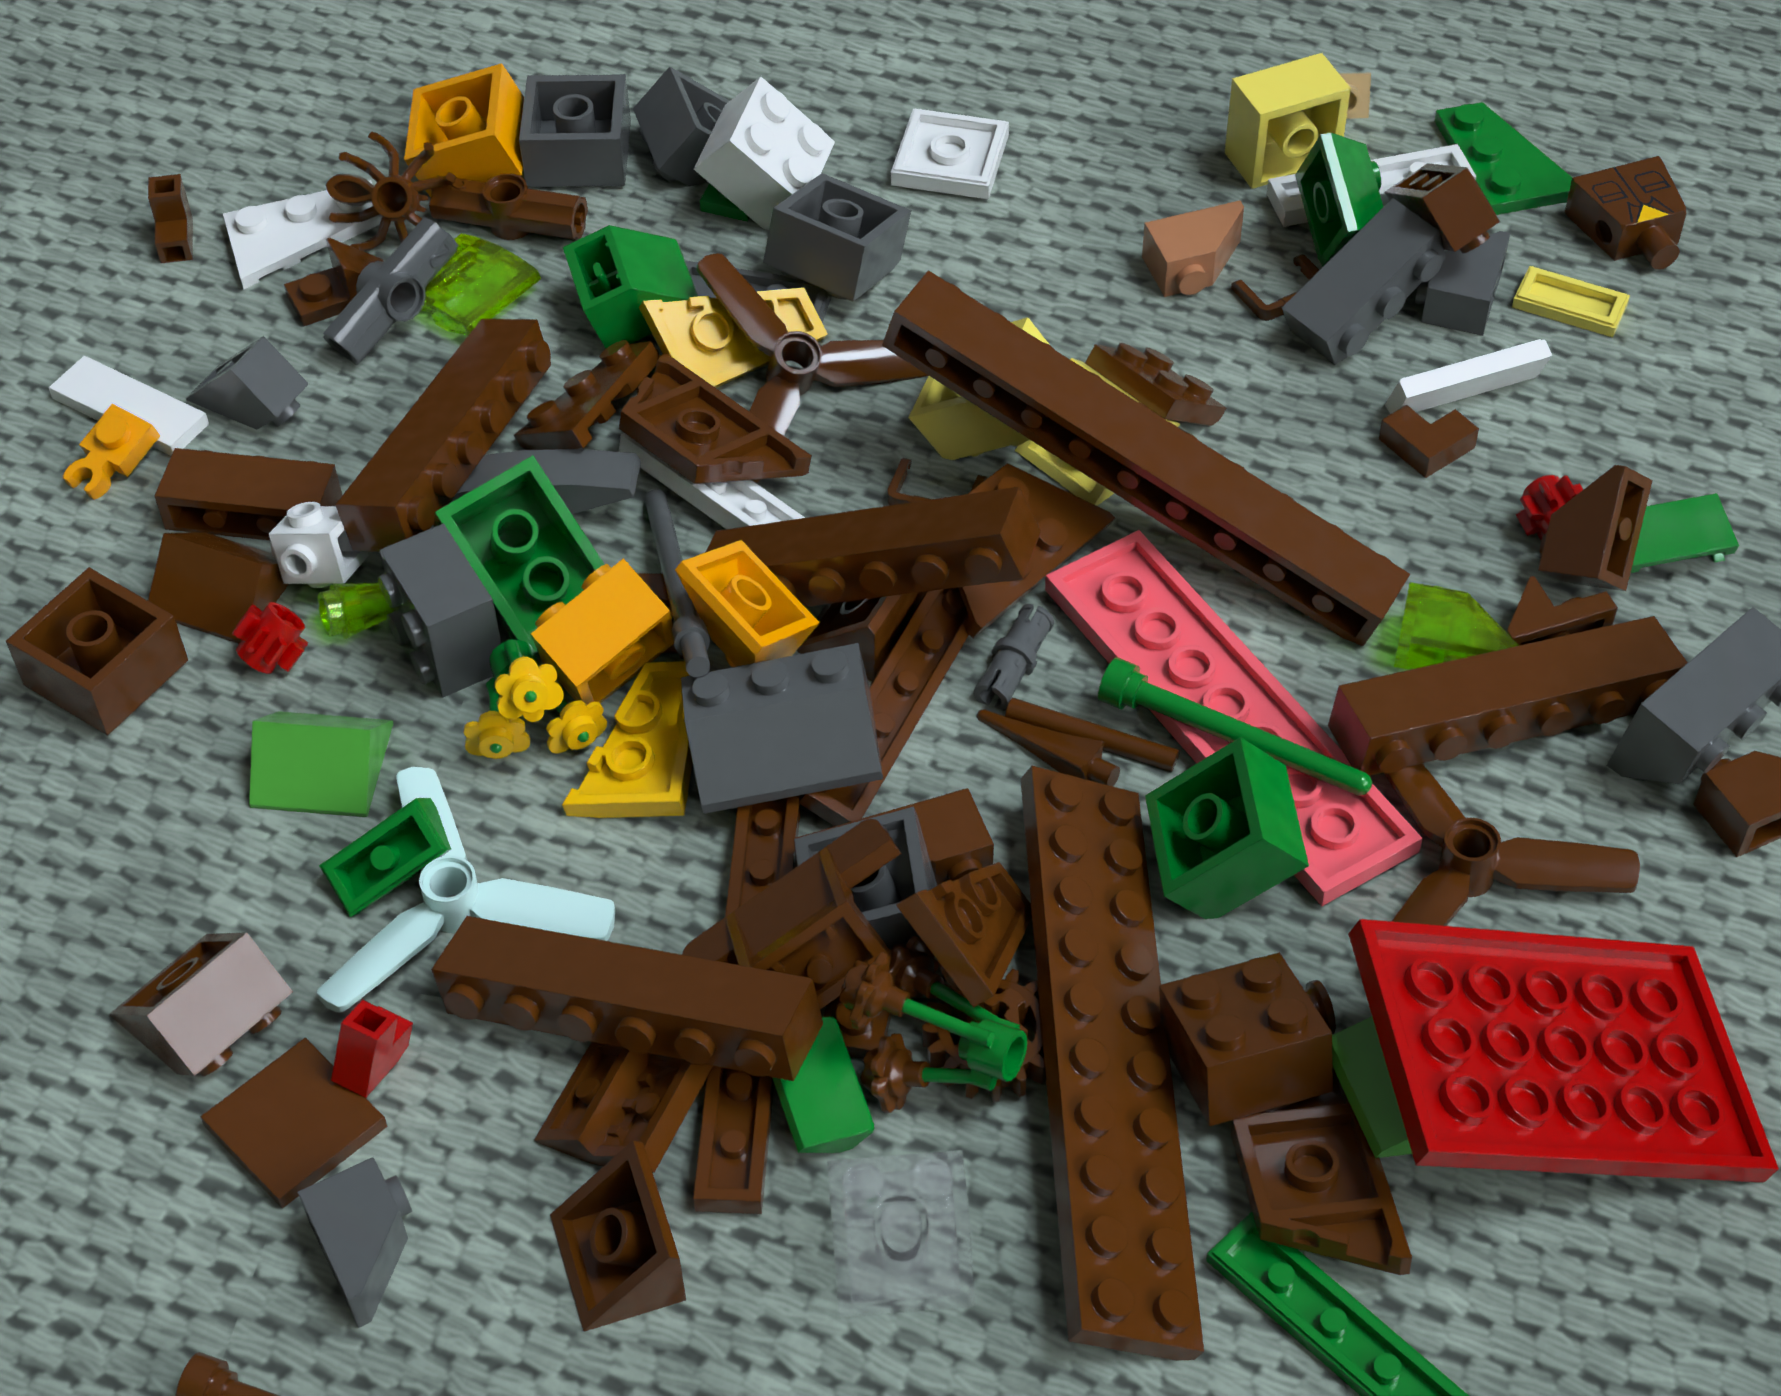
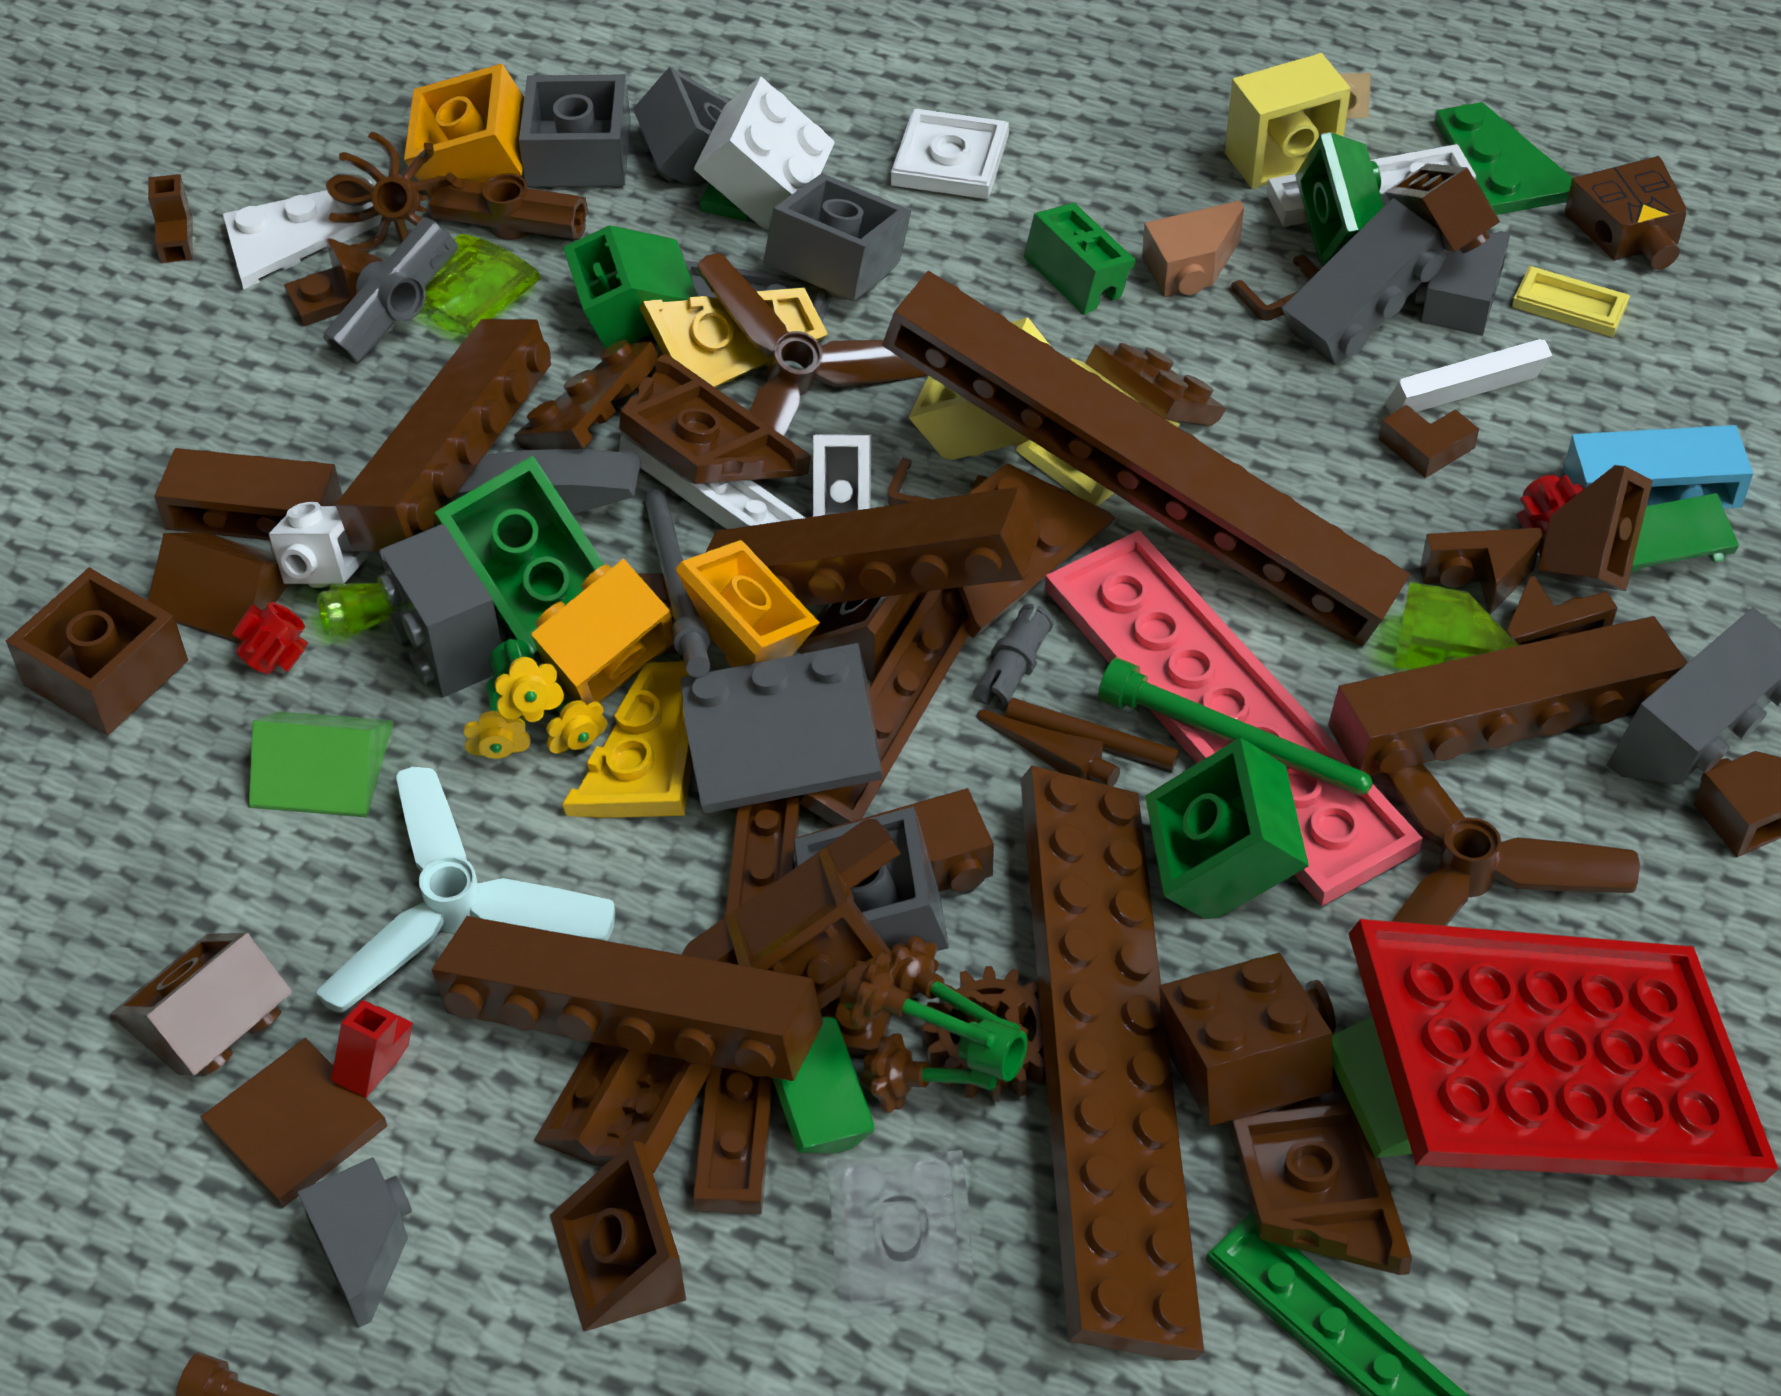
white tile [49,356,209,456] -> none
light orange plate [63,404,160,500] -> none
dark grey slope [186,336,309,430] -> none
green slope [319,798,452,917] -> none
reddish brown wing [896,862,1032,1007] -> none
none -> white slope [813,434,872,517]
none -> green hinge [1024,202,1136,315]
none -> reddish brown slope [1420,528,1542,616]
none -> medium azure brick [1564,425,1753,508]

